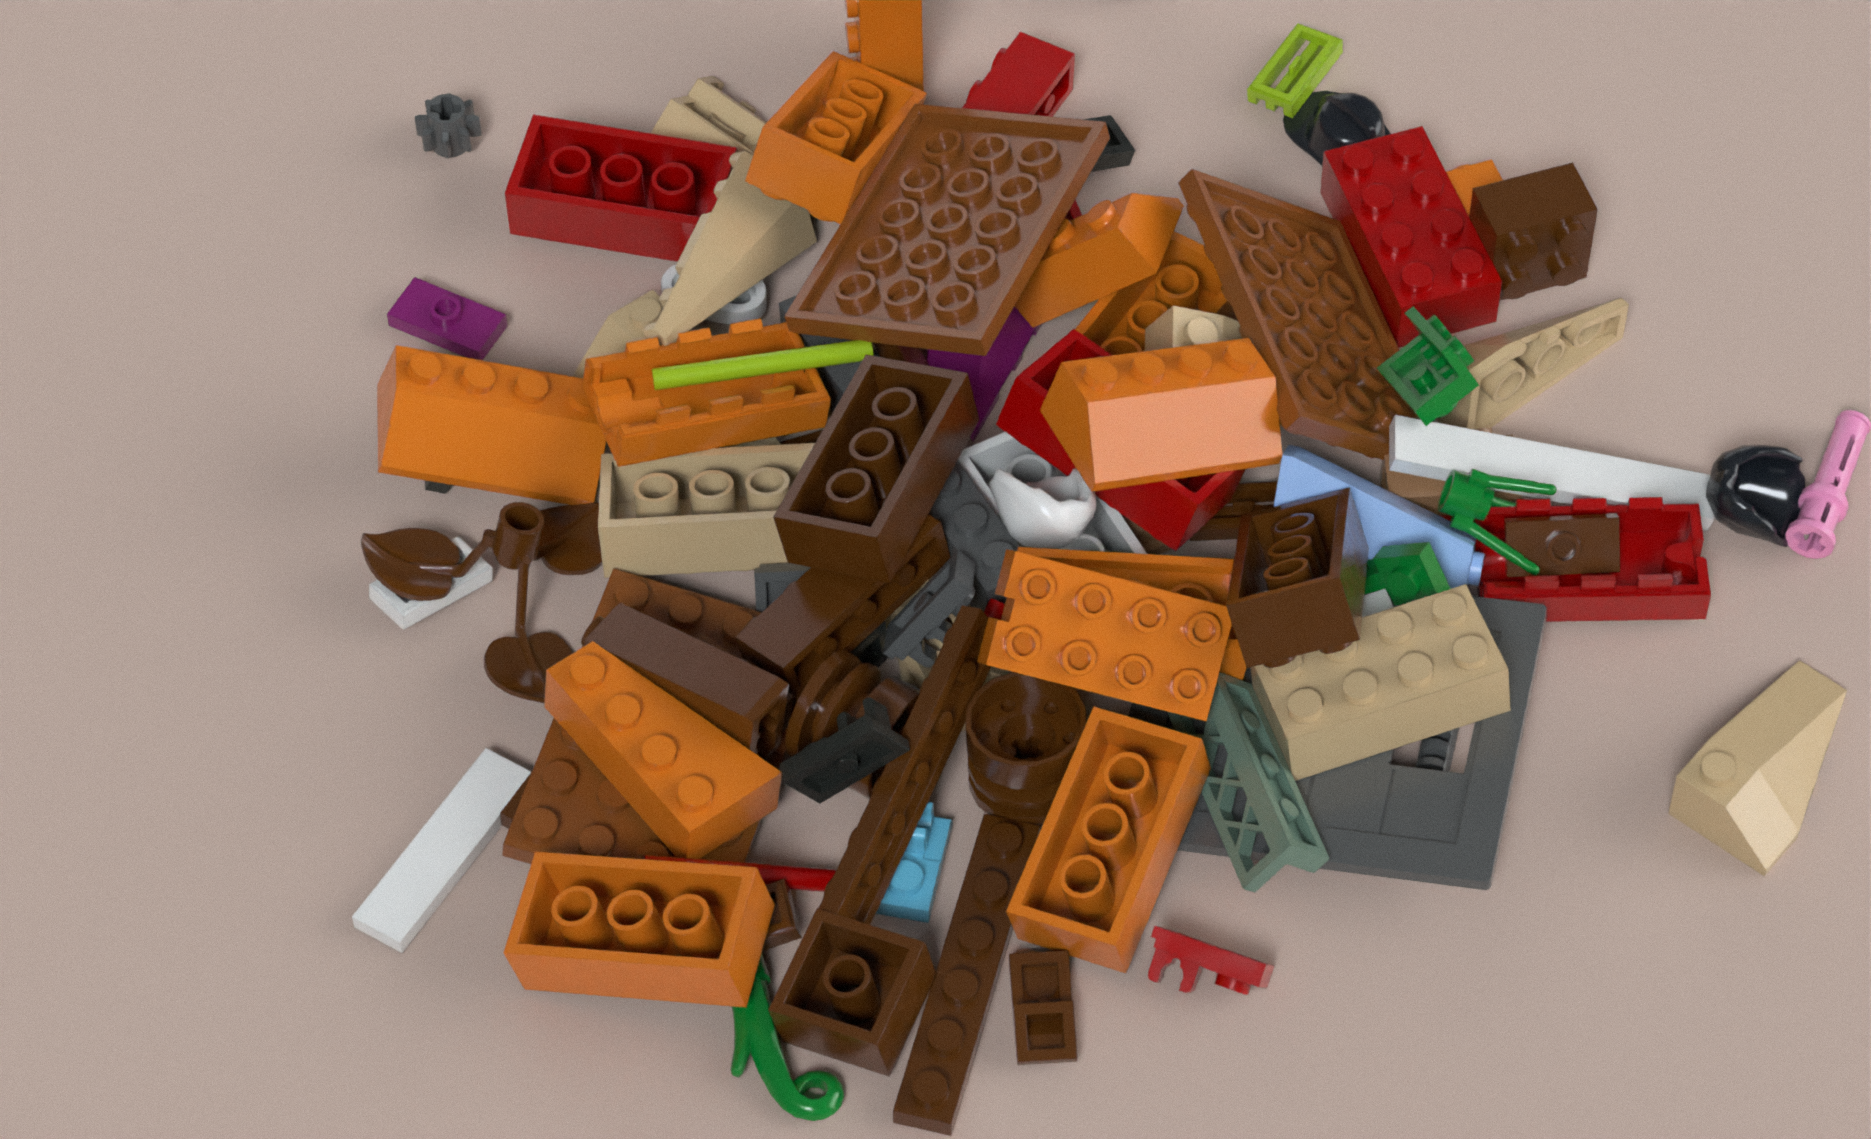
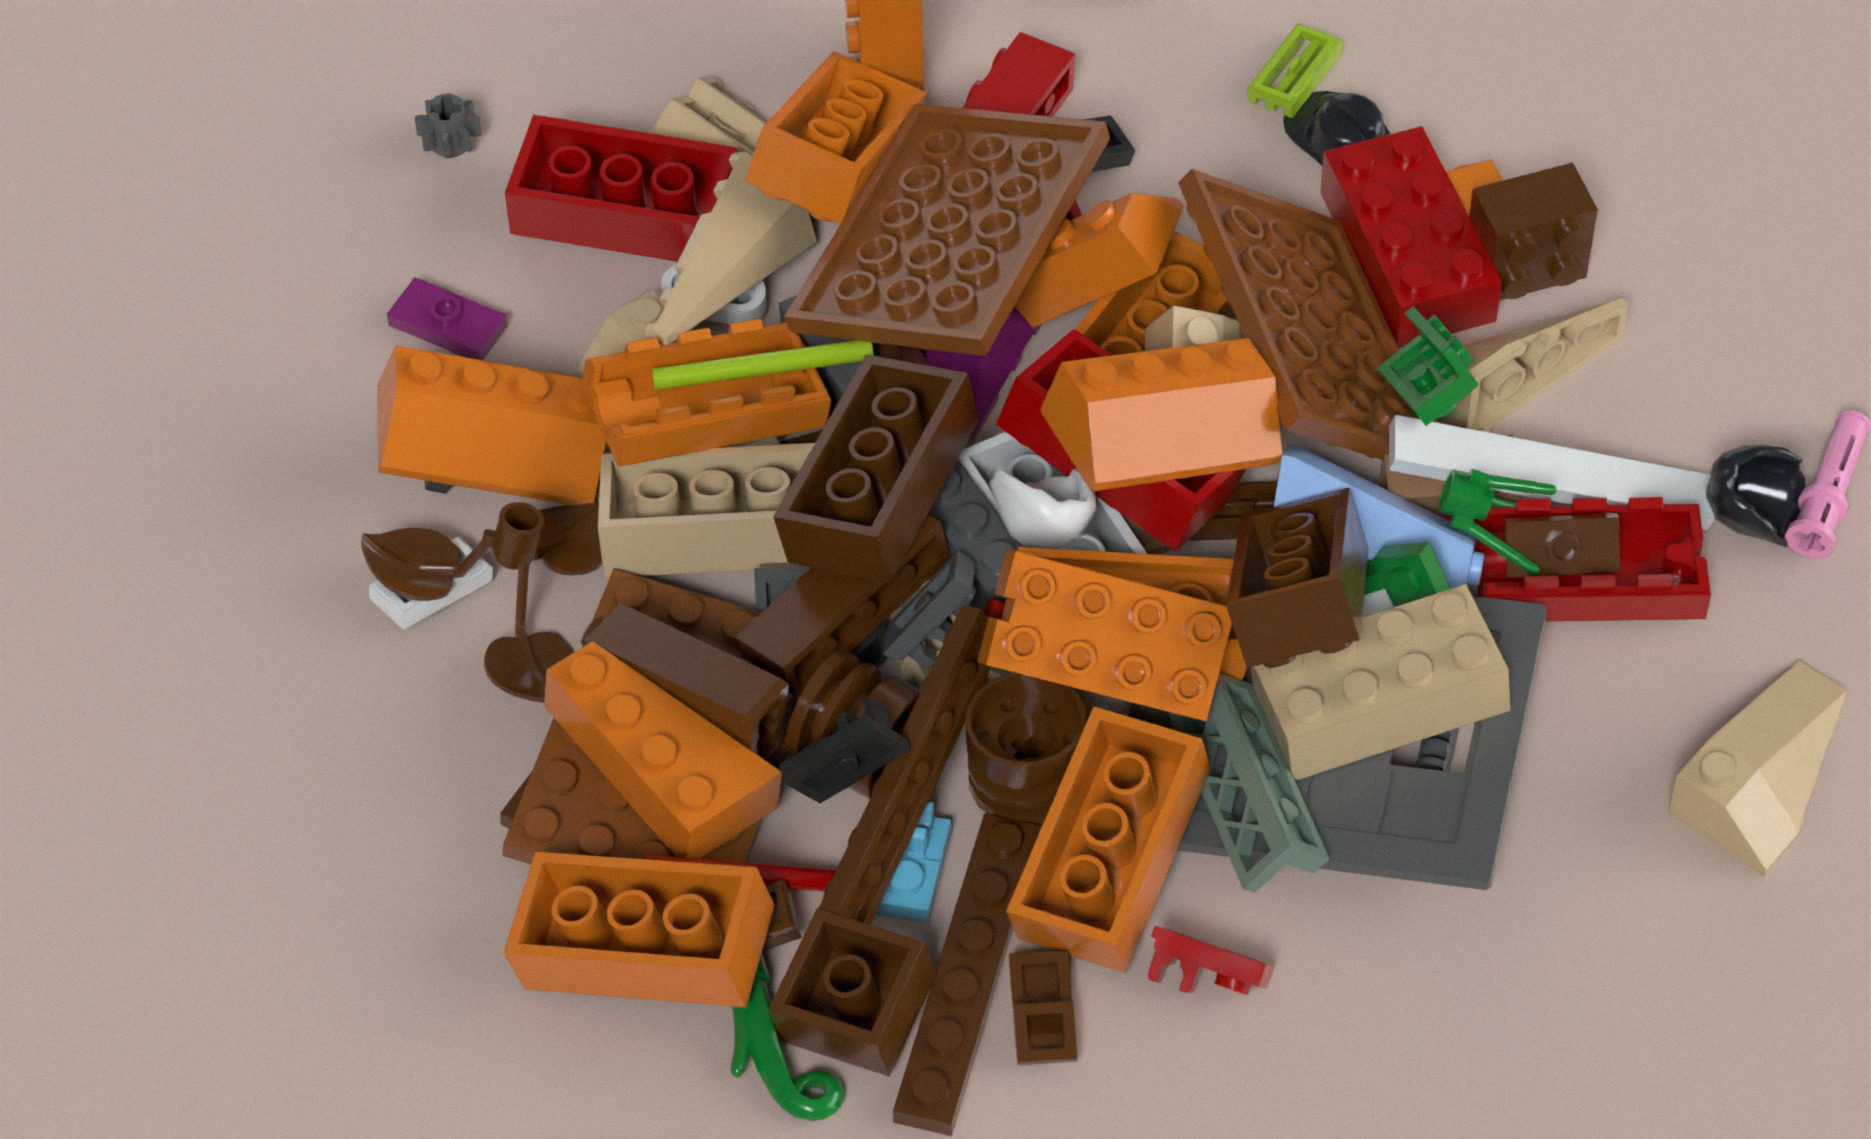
white tile [352,748,531,953] -> none

